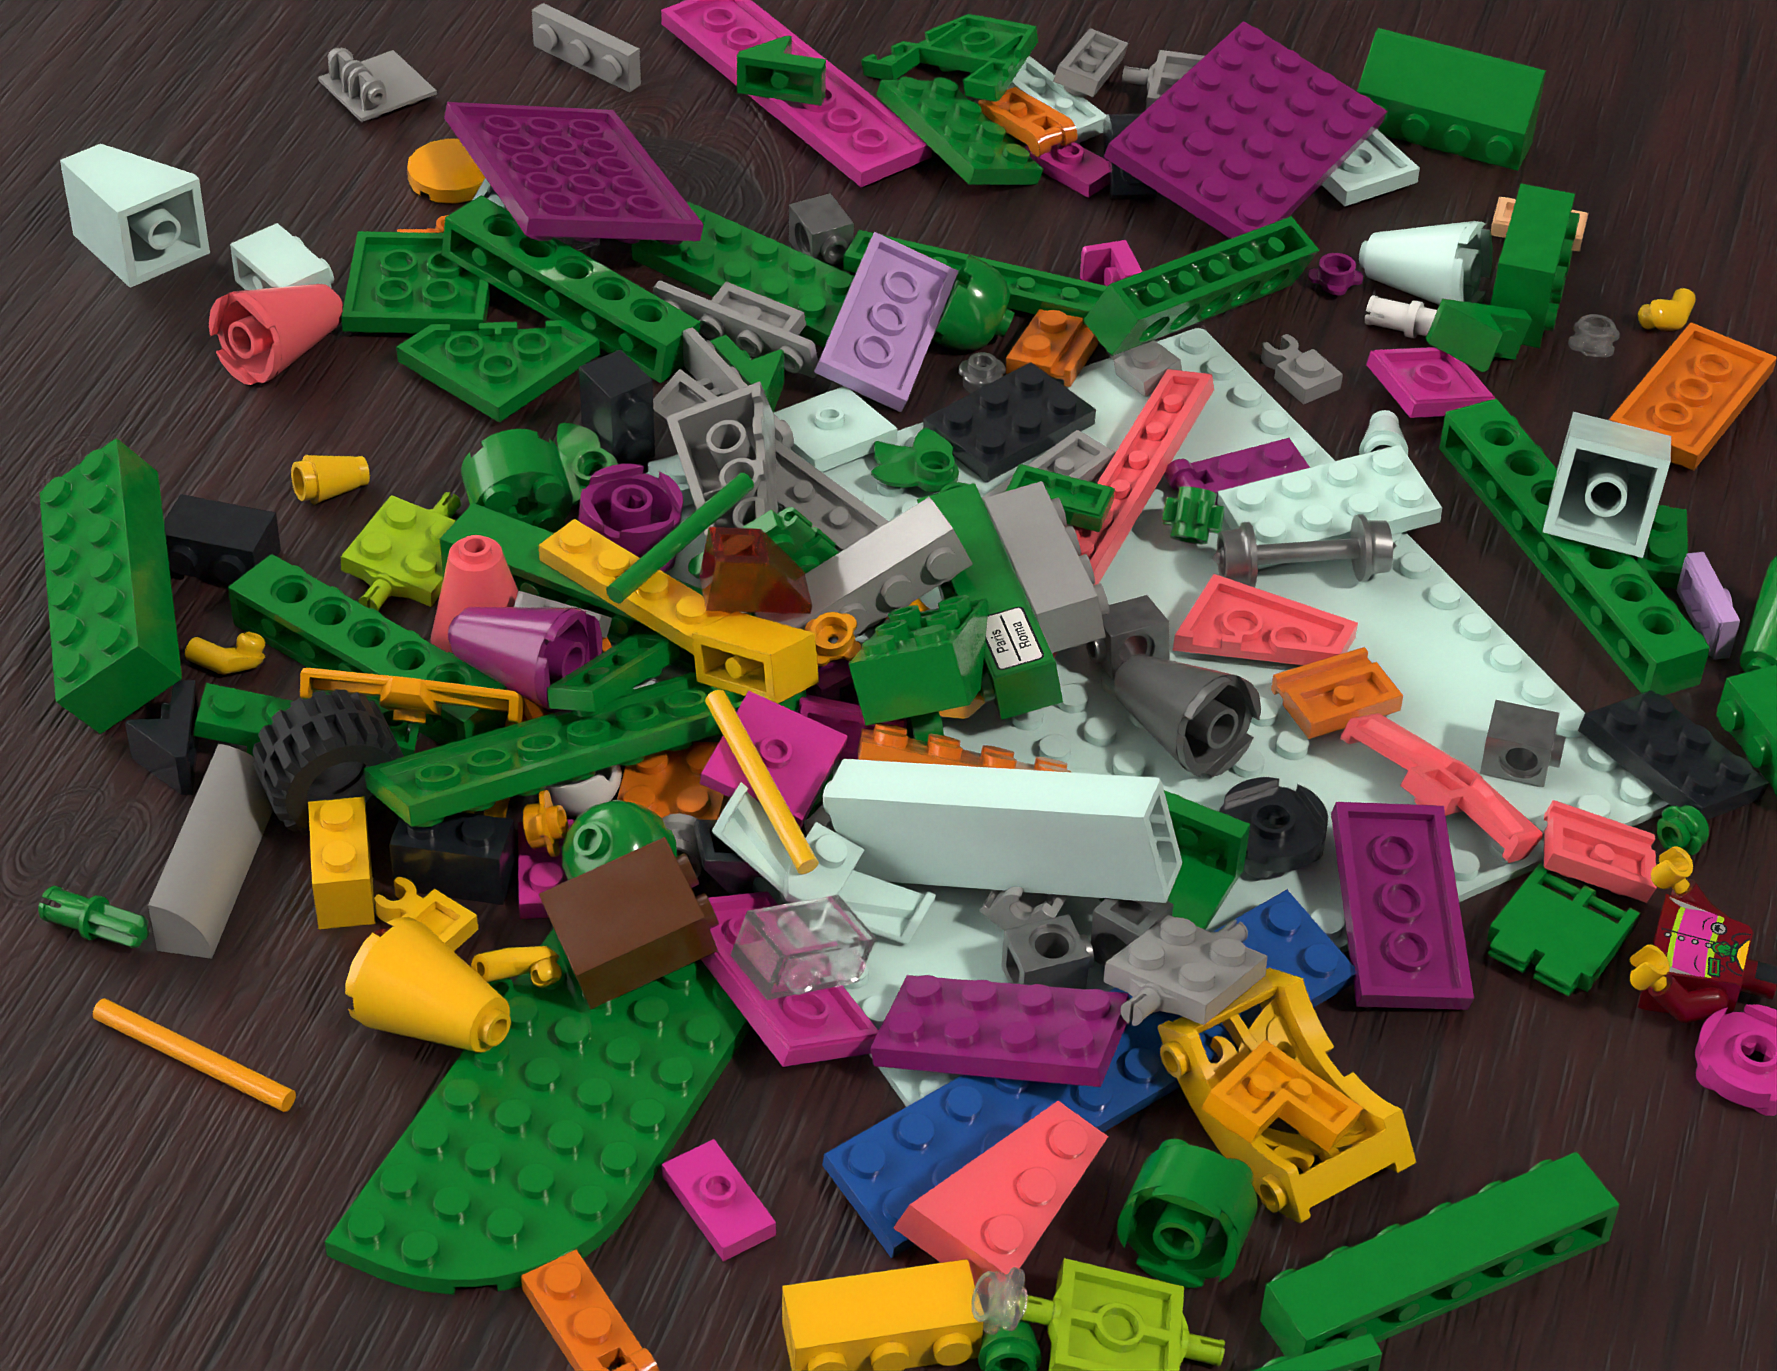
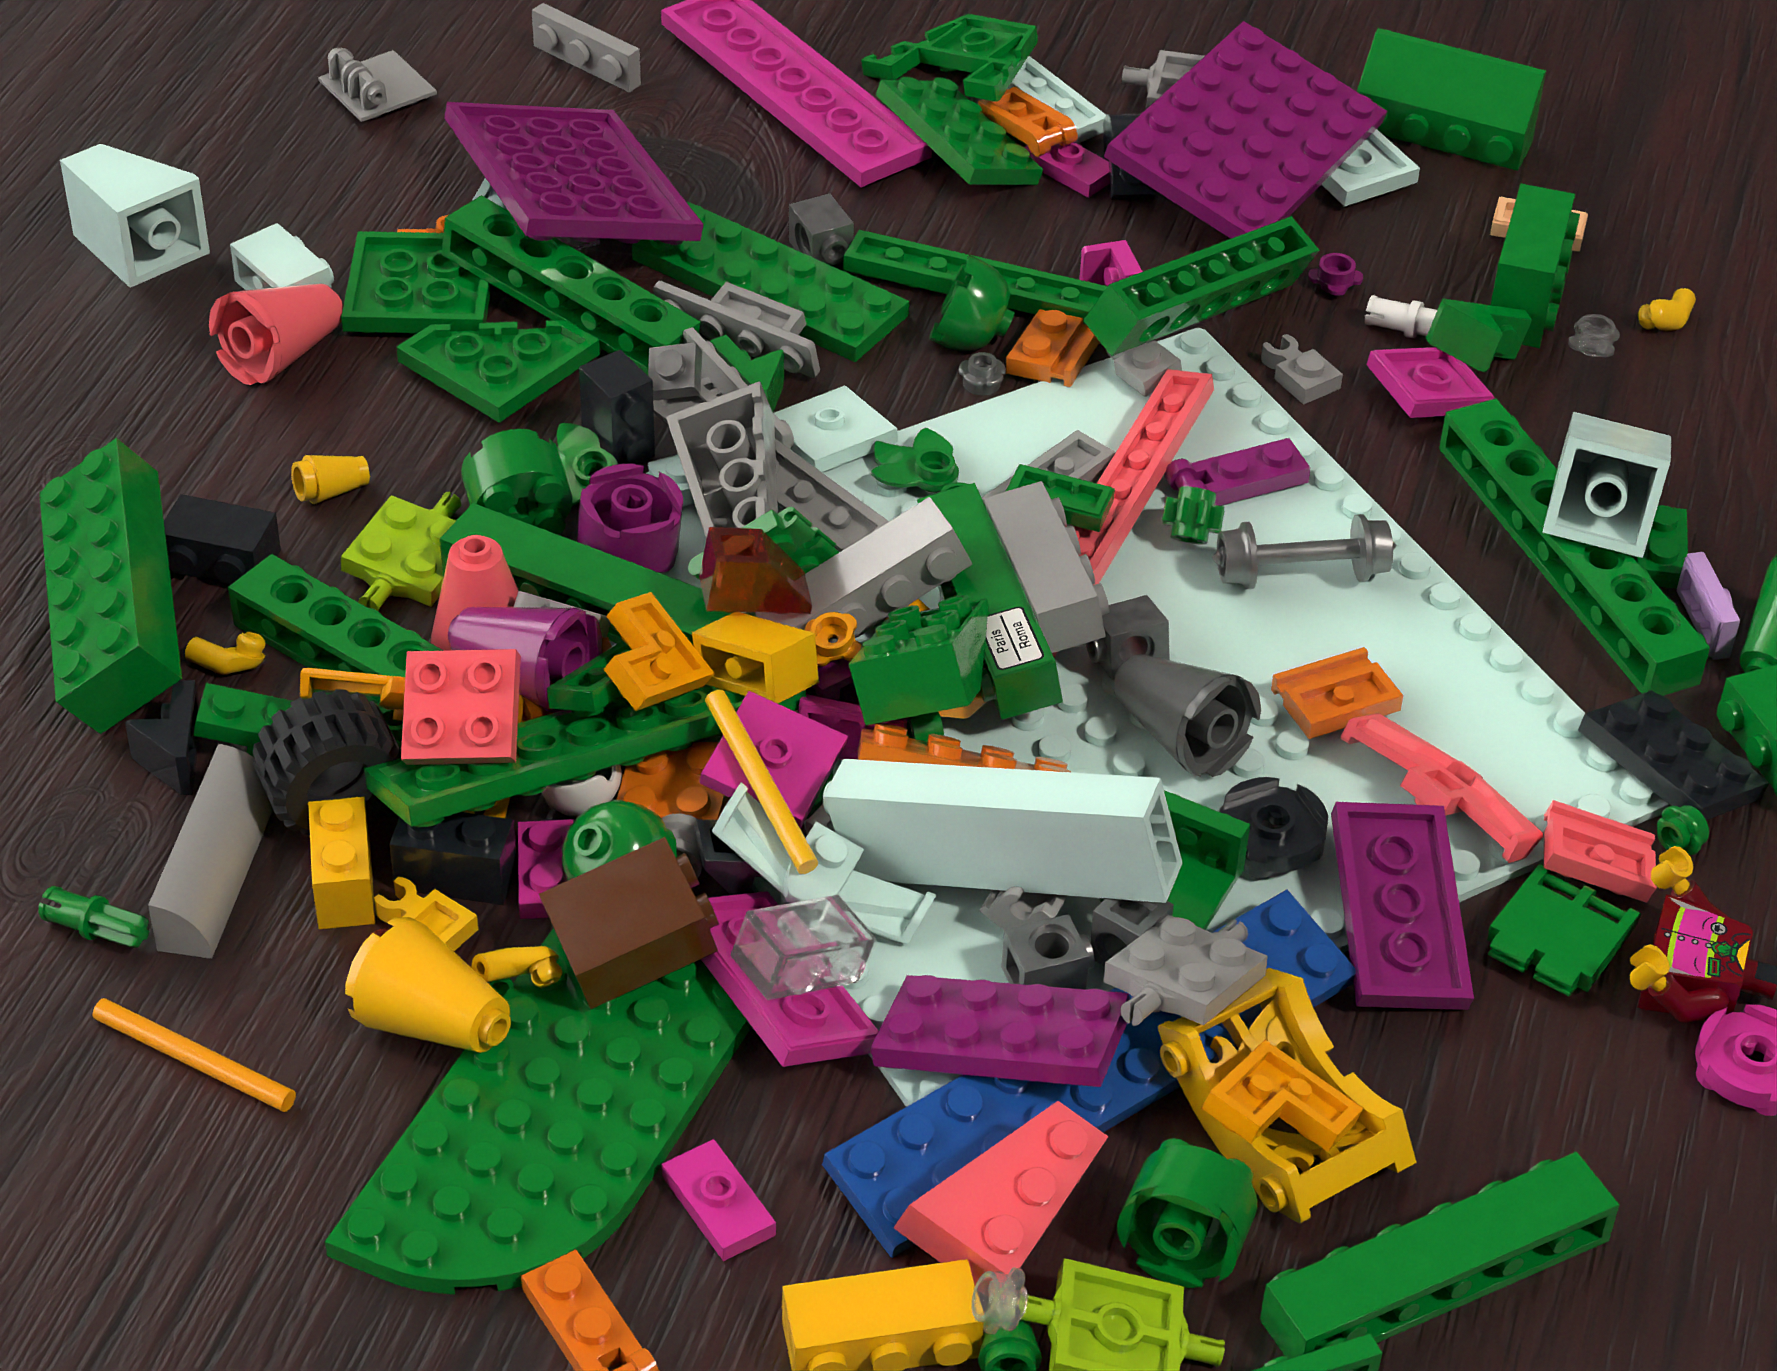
light orange tile [407,138,485,204] -> none
light orange plate [523,790,568,857] -> none
yellow plate [539,519,730,655] -> none
green bar [606,473,754,603] -> none
green slope [737,36,826,106] -> none
lavender plate [814,232,958,412] -> none
black plate [923,362,1096,482] -> none
light grey plate [1053,28,1129,97] -> none
coral wing [1173,574,1358,665] -> none
light aqua plate [1217,445,1442,570] -> none
light aqua cone [1359,221,1493,305] -> none
light aqua cone [1359,410,1408,456] -> none
flat silver brick [1480,700,1566,787] -> none
orange plate [1609,323,1777,471] -> none
none -> coral plate [401,649,521,765]
none -> light orange plate [604,592,715,711]
none -> flat silver plate [648,342,702,400]

